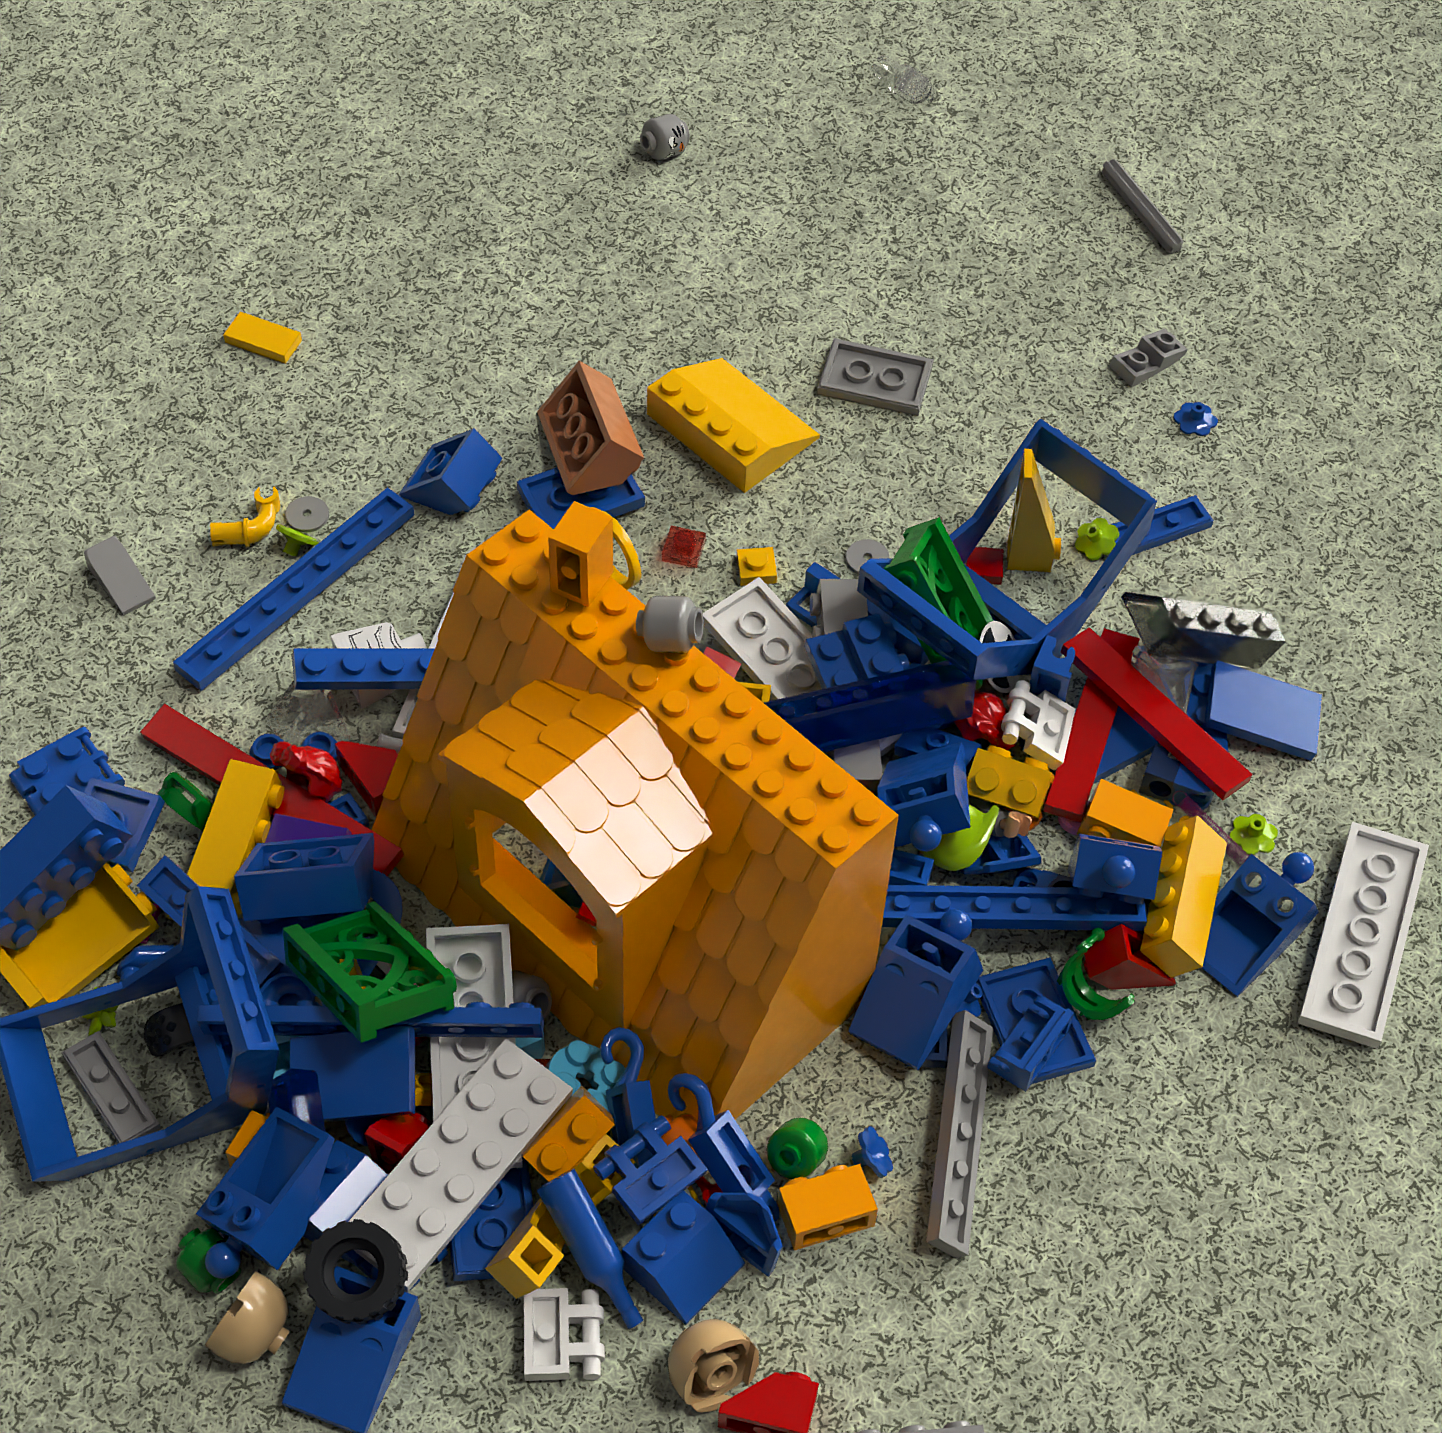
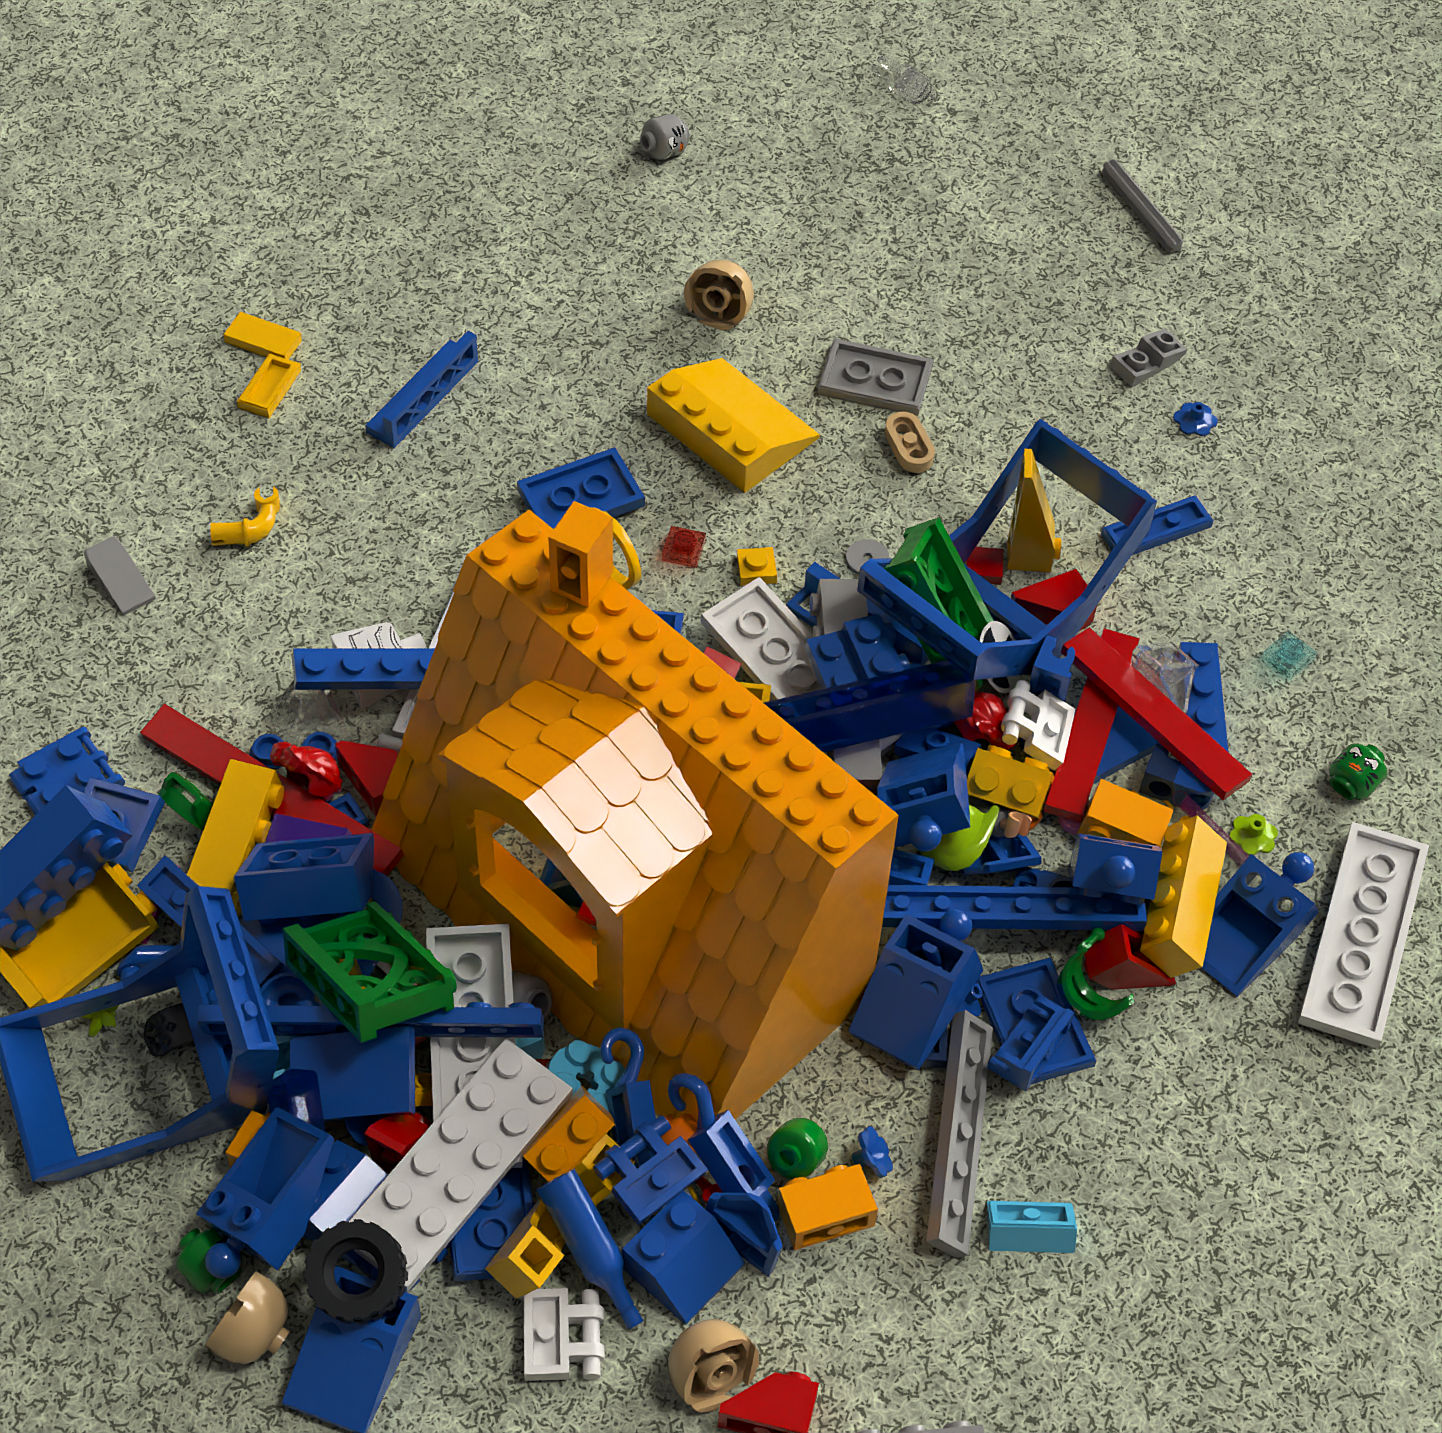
light grey tile [61,1031,161,1143] -> none
blue plate [173,487,414,691] -> none
lime plant [276,524,319,557] -> none
light grey wheel [285,496,329,533] -> none
blue slope [399,428,502,515] -> none
nougat slope [537,361,644,495] -> none
light grey head [636,595,704,653] -> none
lime plant [1075,518,1119,561] -> none
clear smoke slope [1121,592,1286,669] -> none
tile [1205,660,1322,761] -> none
none -> yellow tile [237,353,301,418]
none -> blue fence [365,331,478,448]
none -> tan cylinder [684,260,754,330]
none -> tan plate [885,412,935,473]
none -> medium azure slope [987,1201,1077,1253]
none -> red slope [1011,569,1097,630]
none -> clear light blue plate [1262,630,1317,680]
none -> green head [1329,743,1388,800]

